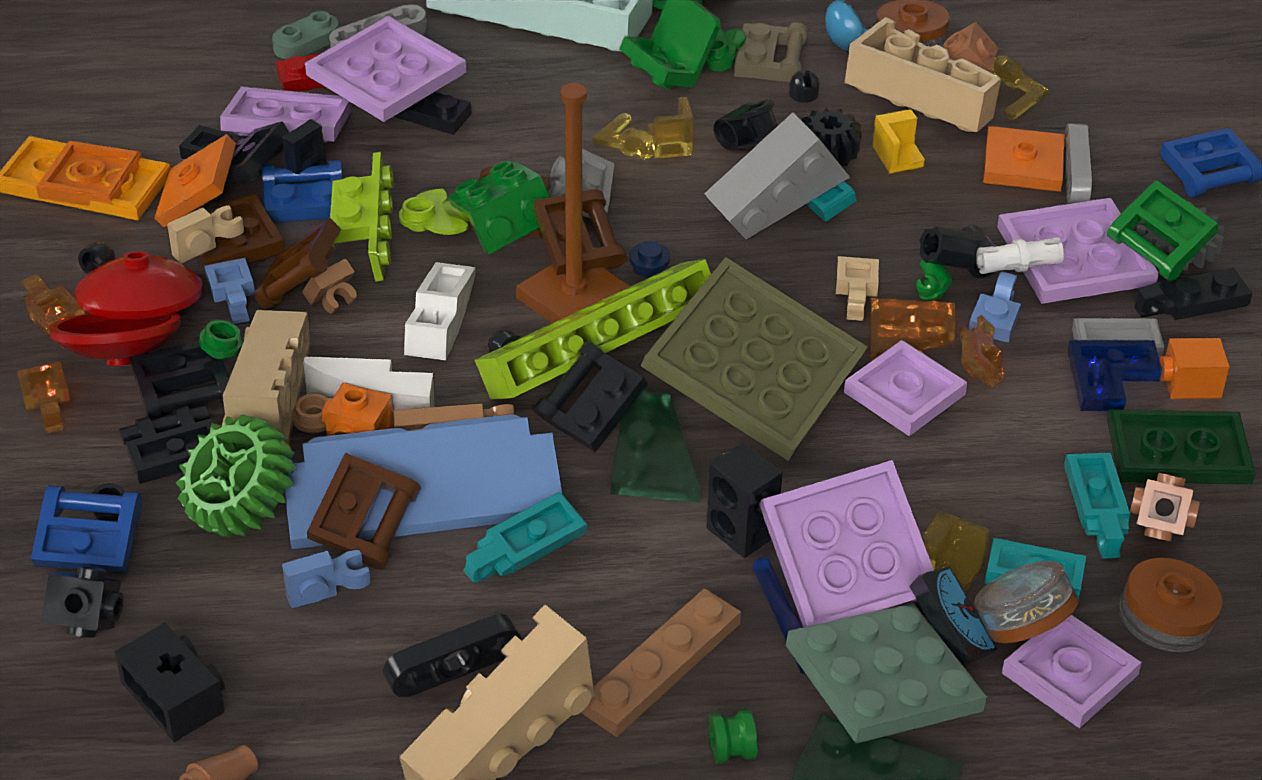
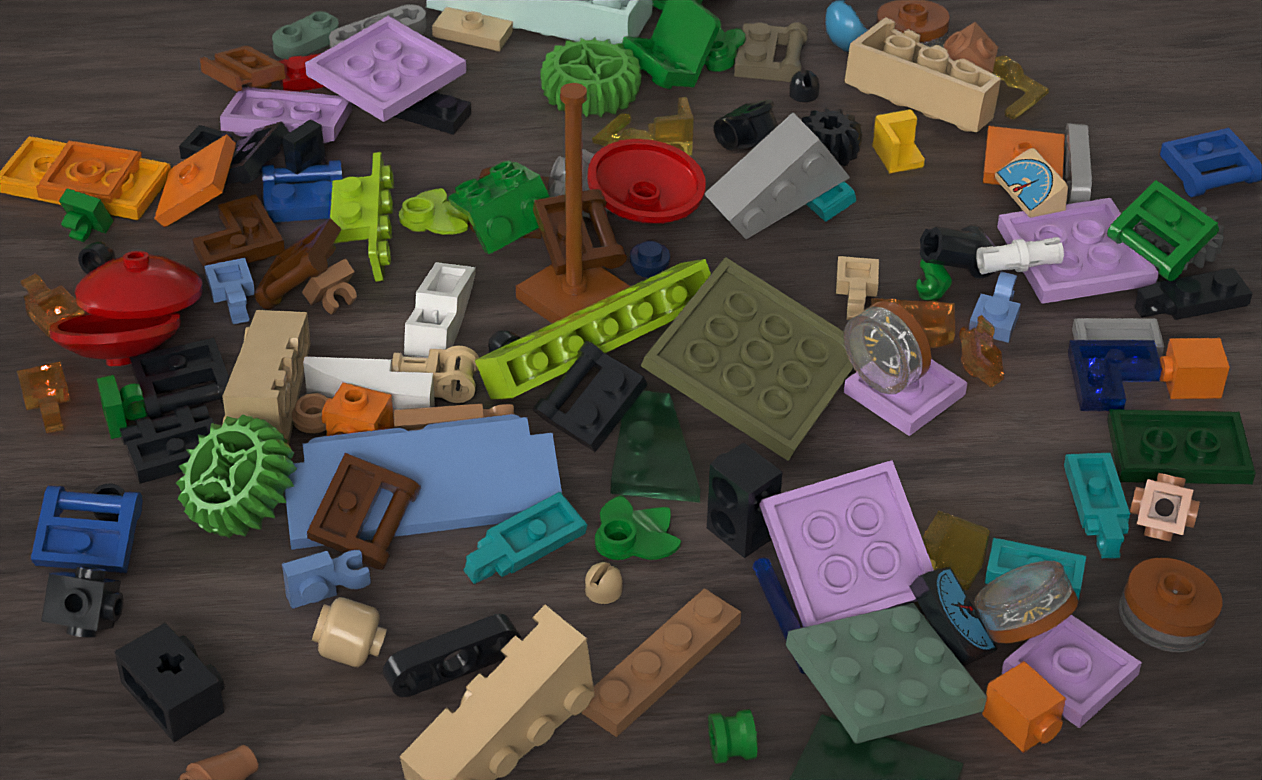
tan plate [167,206,244,263] -> none
green plate [198,320,242,359] -> none
none -> green tile [59,188,114,243]
none -> green tile [97,375,147,439]
none -> dark orange plate [200,45,285,92]
none -> tan head [312,597,387,667]
none -> tan connector [391,345,479,403]
none -> tan plate [432,7,513,51]
none -> bright green gear [541,37,641,118]
none -> tan hinge [585,562,623,604]
none -> red dish [587,139,706,224]
none -> green plate [595,495,681,560]
none -> clear piece [844,301,931,394]
none -> orange brick [982,661,1066,753]
none -> slope [995,148,1068,218]

